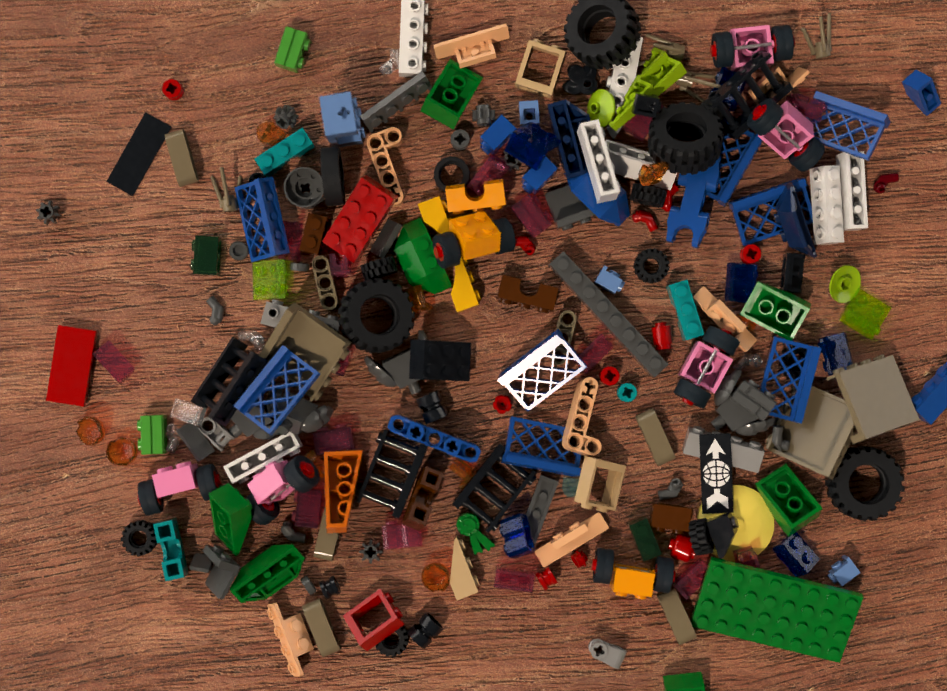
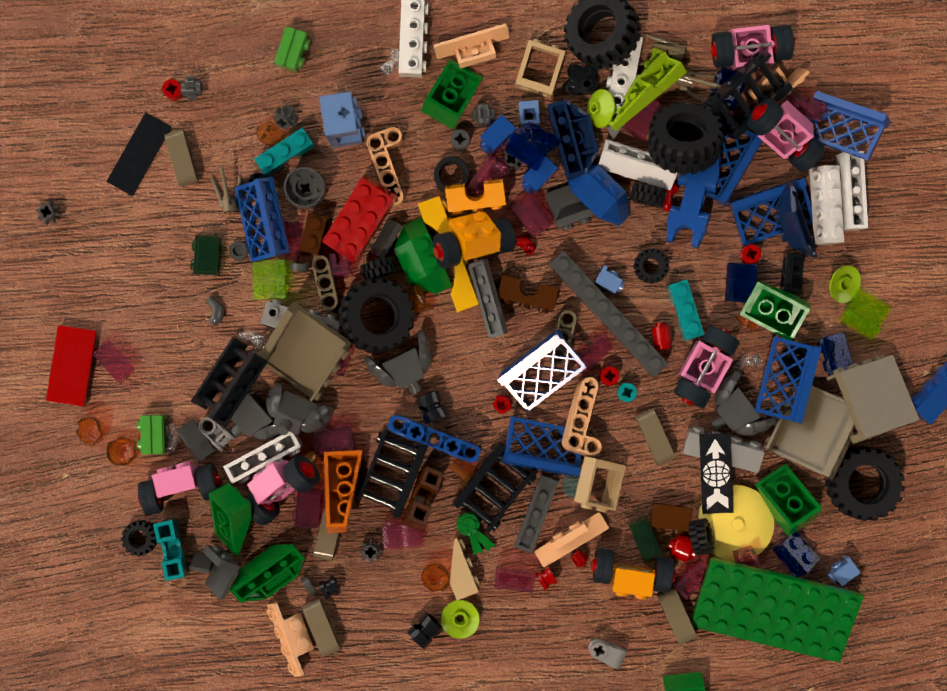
clear tile [170,398,207,427] -> none
blue fence [234,345,320,436] -> none
dark grey arm [281,521,306,543] -> none
black tyre [320,146,345,206] -> none
red window [343,589,405,651] -> none
dark grey hinge [360,71,432,134] -> none
black tyre [375,621,409,657] -> none
black brick [409,340,471,381] -> none
clear blue brick [499,513,535,559] -> none
white brick [577,119,621,204] -> none
black bracket [631,93,661,118] -> none
red arm [632,210,659,232] -> none
clear orange tile [639,162,669,186] -> none
dark grey arm [657,478,683,500] -> none
light nougat bracket [693,286,757,352] -> none
black slope [706,512,739,559] -> none
dark grey brick [731,379,777,422] -> none
dark grey arm [772,425,790,451] -> none
dark tan plant [801,13,832,59] -> none
dark red arm [873,173,899,194] -> none
blue slope [902,70,941,116] -> none
none -> dark grey gear [181,76,203,100]
none -> lime dish [441,600,479,639]
none -> dark grey plate [468,259,508,339]

